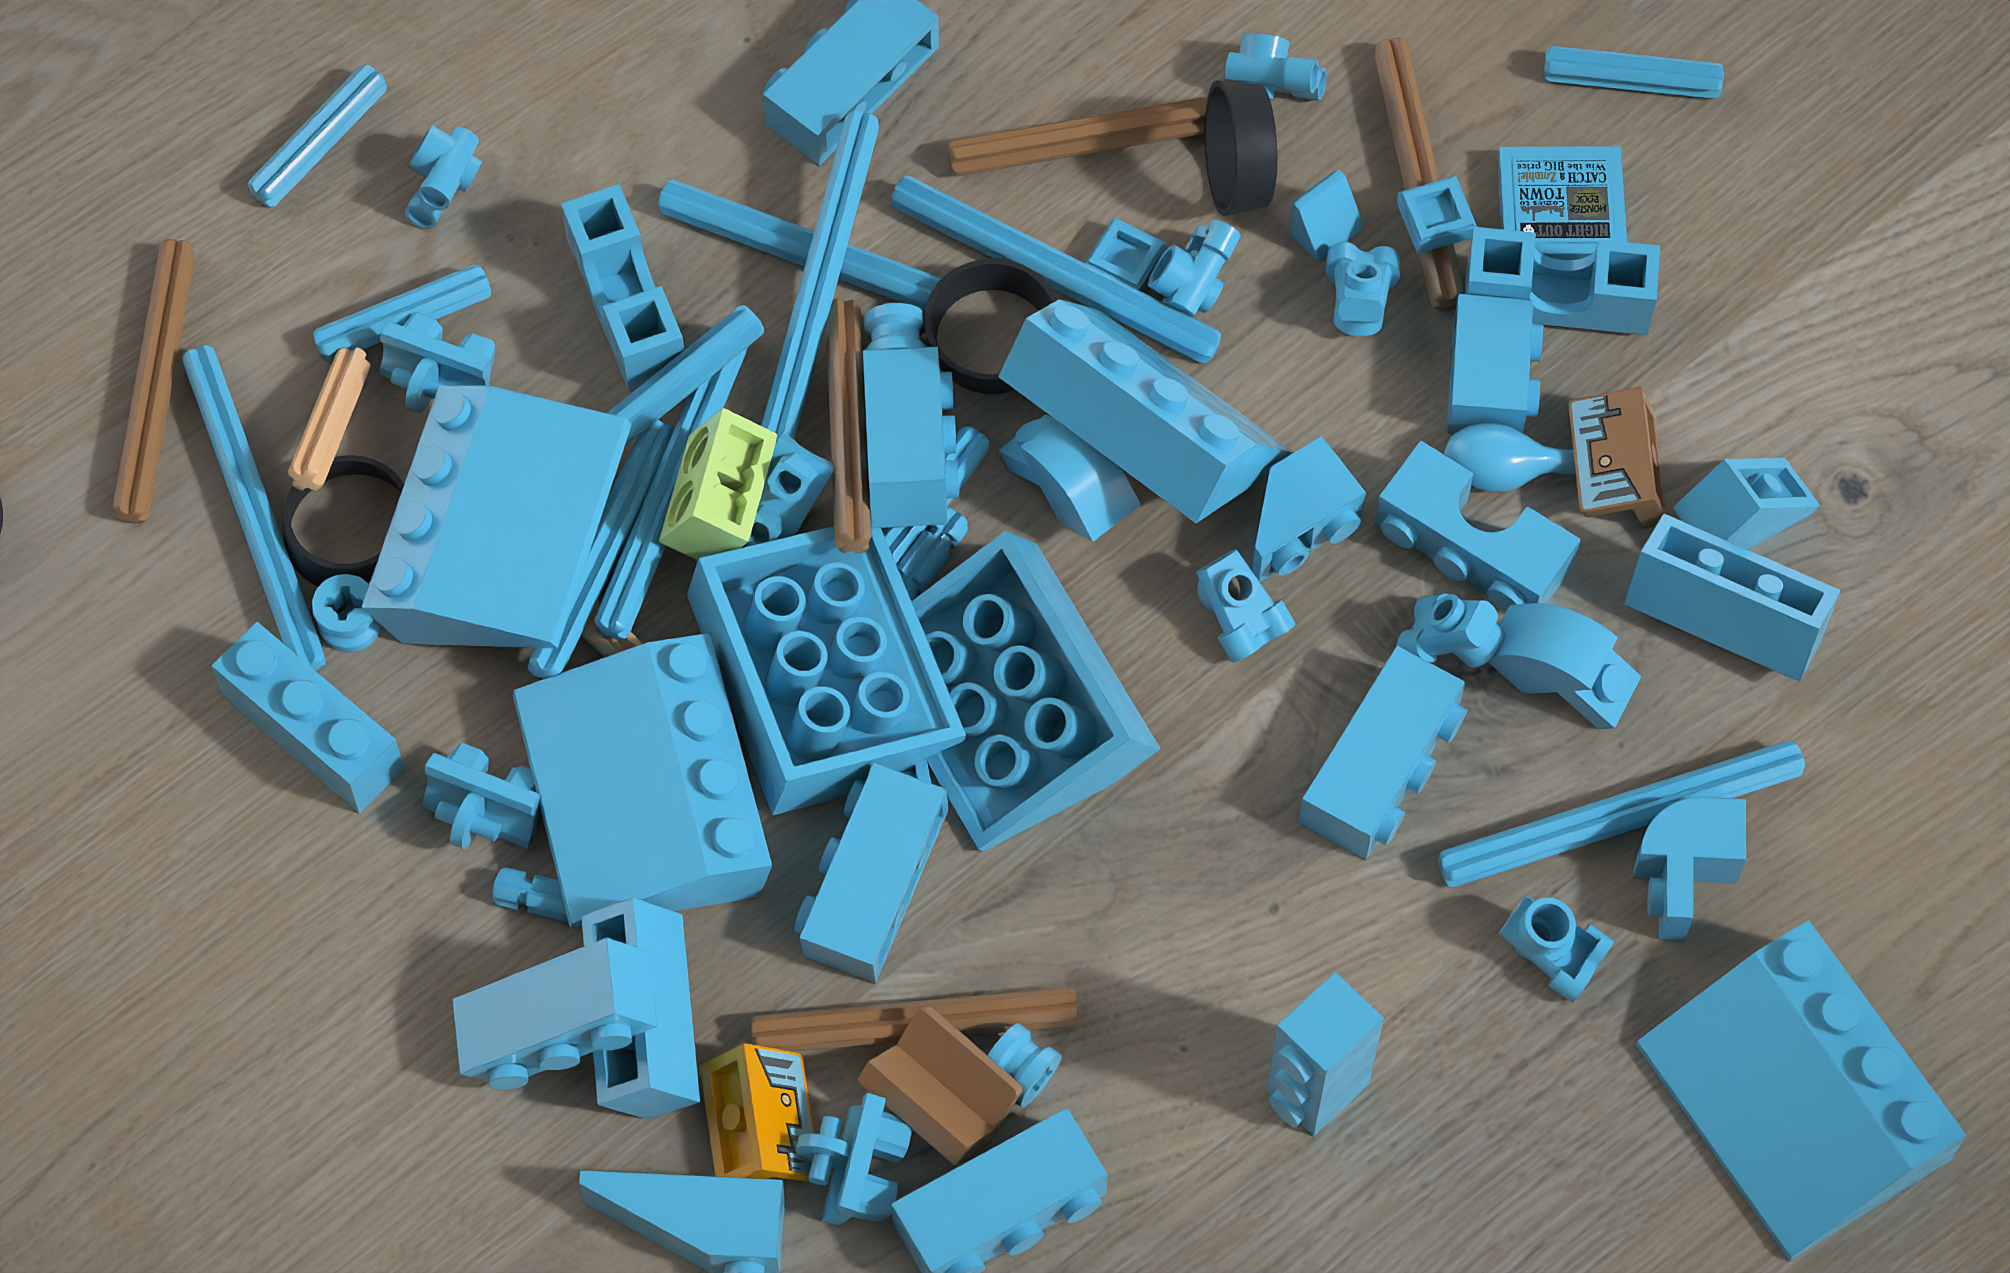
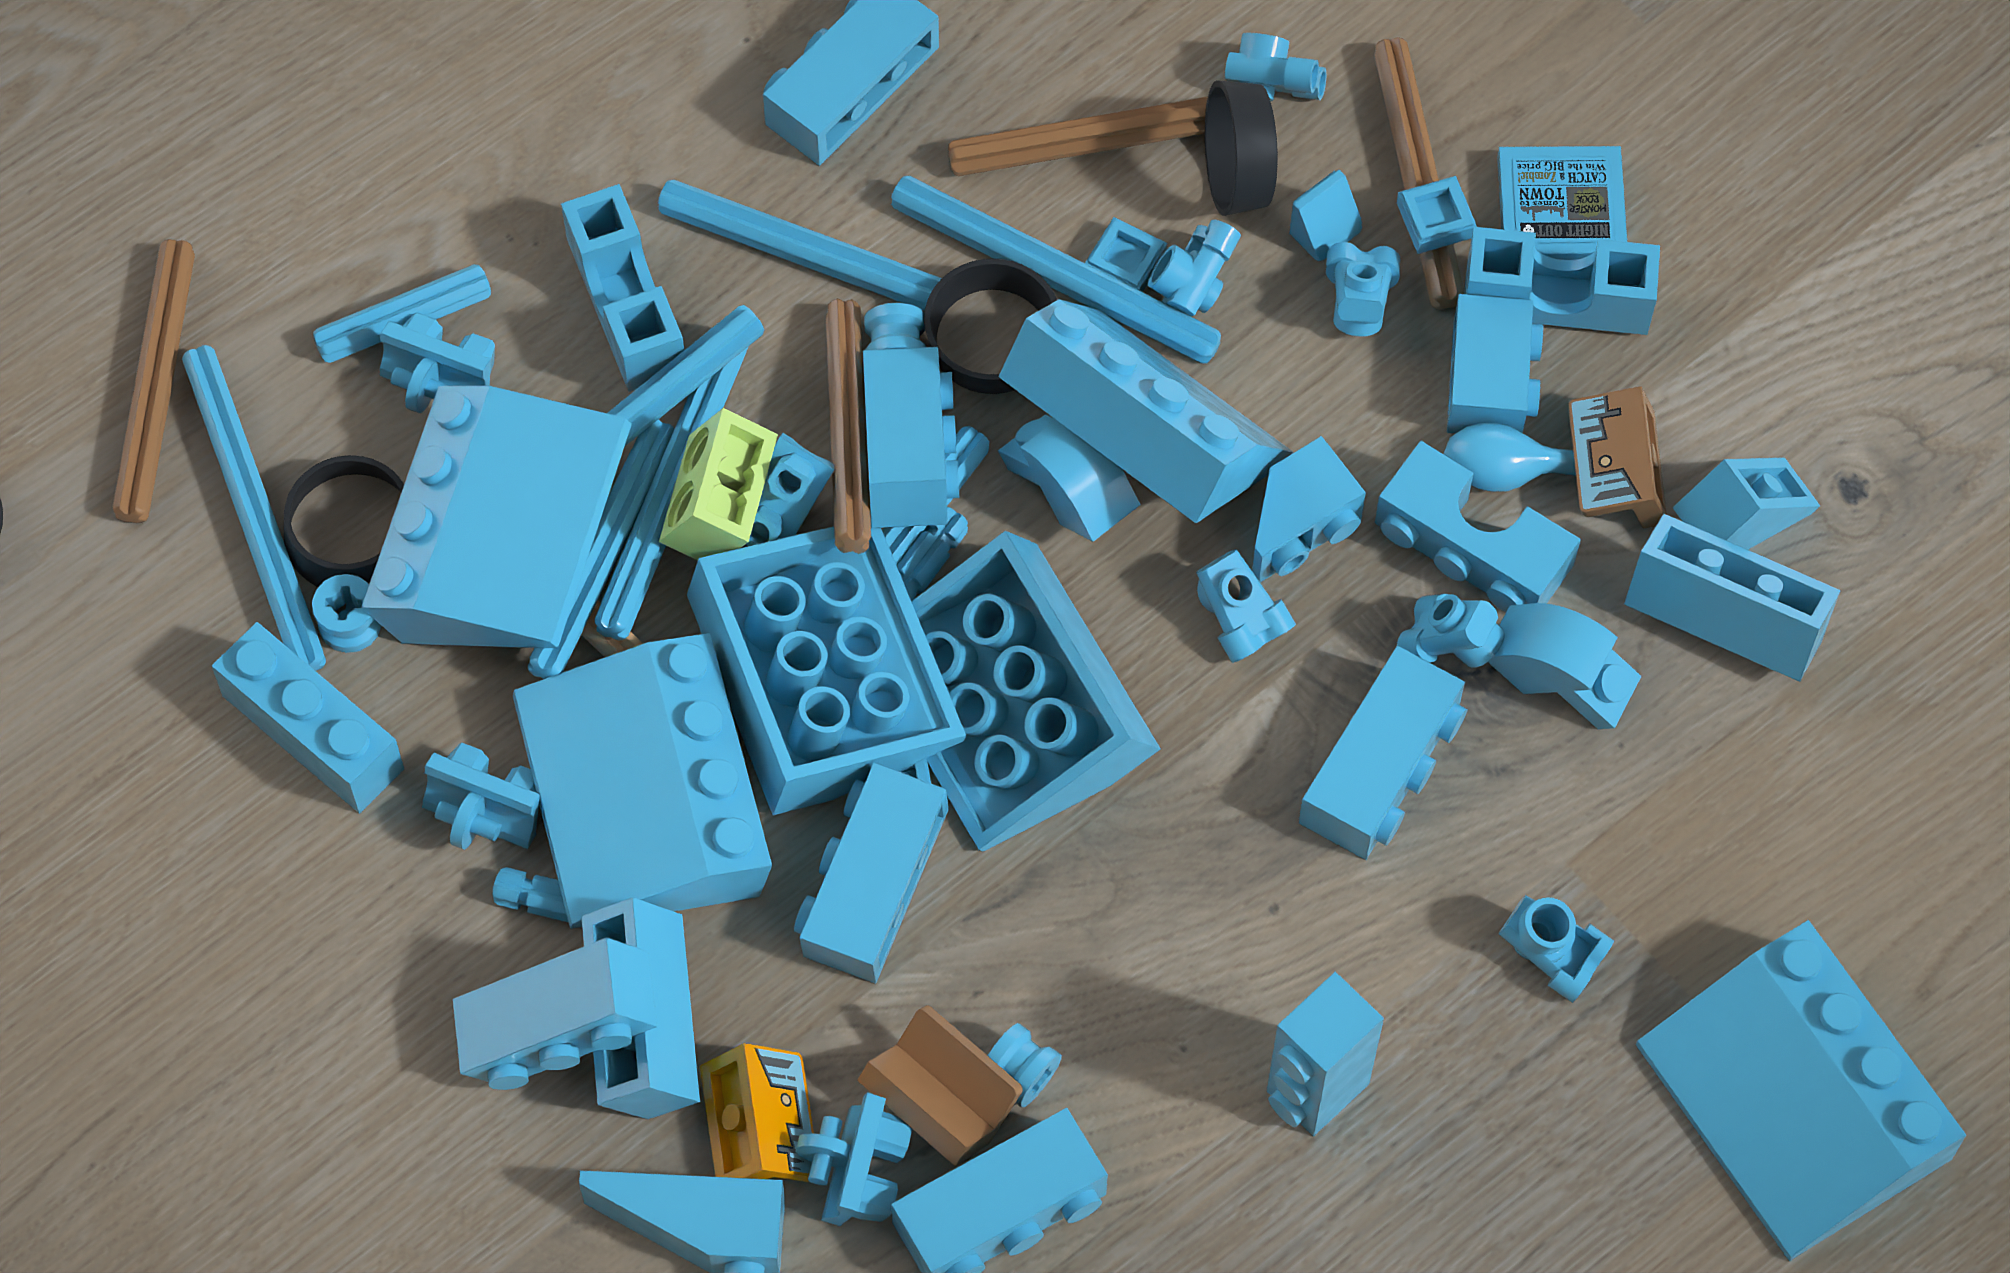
medium azure axle [248,64,387,208] -> none
light nougat axle [288,347,371,491] -> none
medium azure plate [405,125,482,229] -> none
medium nougat axle [751,987,1078,1052] -> none
medium azure axle [761,110,879,442] -> none
medium azure axle [1438,740,1805,887] -> none
medium azure axle [1544,46,1724,99] -> none
medium azure brick [1633,797,1746,941] -> none

